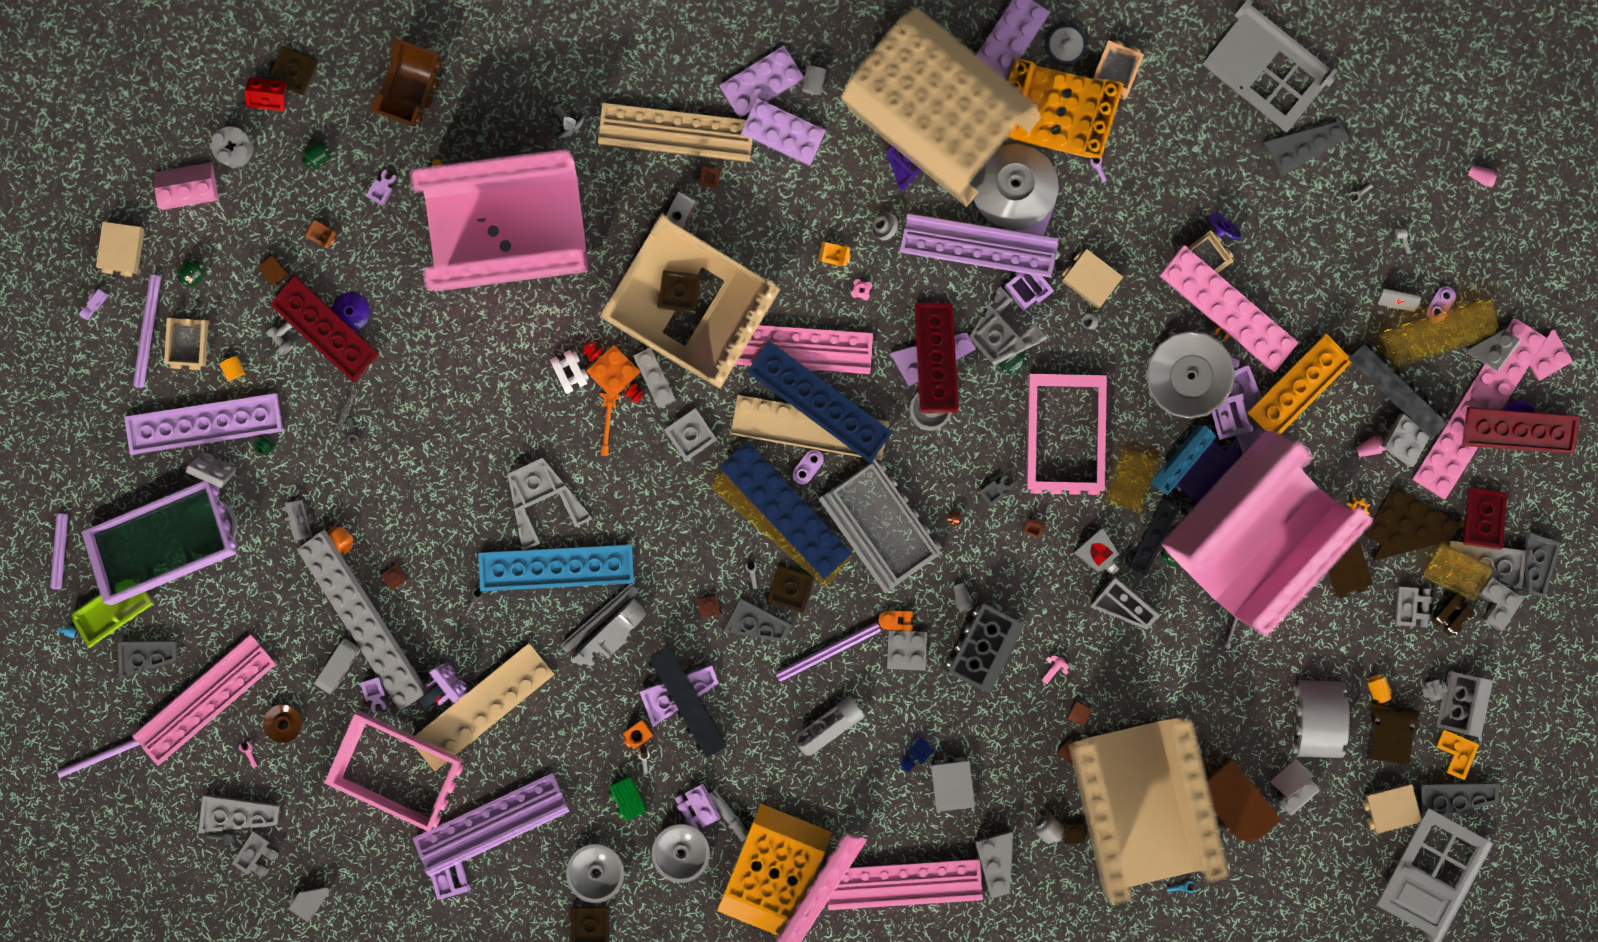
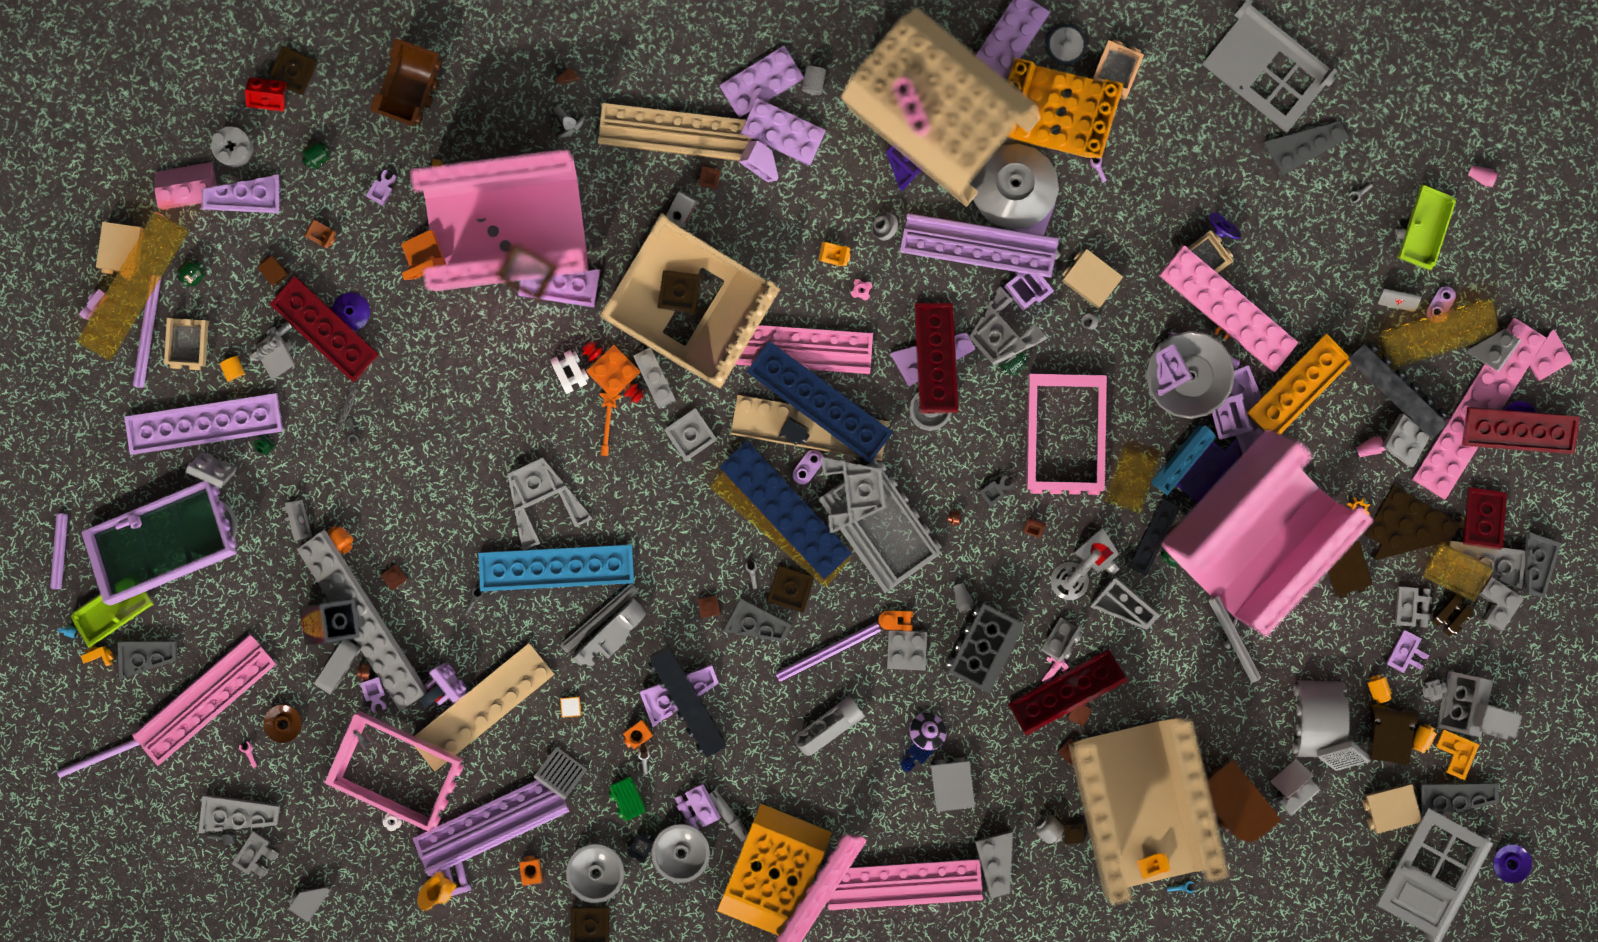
none -> clear yellow plate [77,211,189,361]
none -> light orange bracket [81,646,114,666]
none -> lavender hand [115,515,142,529]
none -> lavender wing [201,174,279,213]
none -> light grey hinge [250,331,295,380]
none -> black slope [299,599,360,645]
none -> dark grey hand [353,730,373,749]
none -> copper plate [357,663,369,682]
none -> white plate [383,813,402,831]
none -> orange bracket [401,230,446,280]
none -> light orange piece [417,871,456,910]
none -> window [496,244,559,302]
none -> lavender wing [518,269,600,308]
none -> orange brick [519,855,543,886]
none -> light grey tile [534,747,587,800]
none -> copper slope [556,68,580,85]
none -> white tile [560,696,581,718]
none -> black window [627,831,655,864]
none -> lavender slope [739,140,778,182]
none -> black window [778,416,810,445]
none -> light grey wing [821,458,886,533]
none -> bright pink beam [894,79,929,136]
none -> dish [909,712,947,750]
none -> dark red plate [1008,649,1127,736]
none -> light grey bracket [1041,617,1083,662]
none -> light grey dish [1051,549,1101,600]
none -> light orange bracket [1136,853,1171,879]
none -> lavender wing [1156,344,1193,396]
none -> light grey axle [1209,596,1261,683]
none -> light grey tile [1317,741,1370,771]
none -> lavender hinge [1386,630,1429,673]
none -> lime container [1397,185,1456,270]
none -> light orange brick [1412,723,1436,754]
none -> light grey brick [1473,703,1522,740]
none -> dark purple dish [1493,844,1532,883]

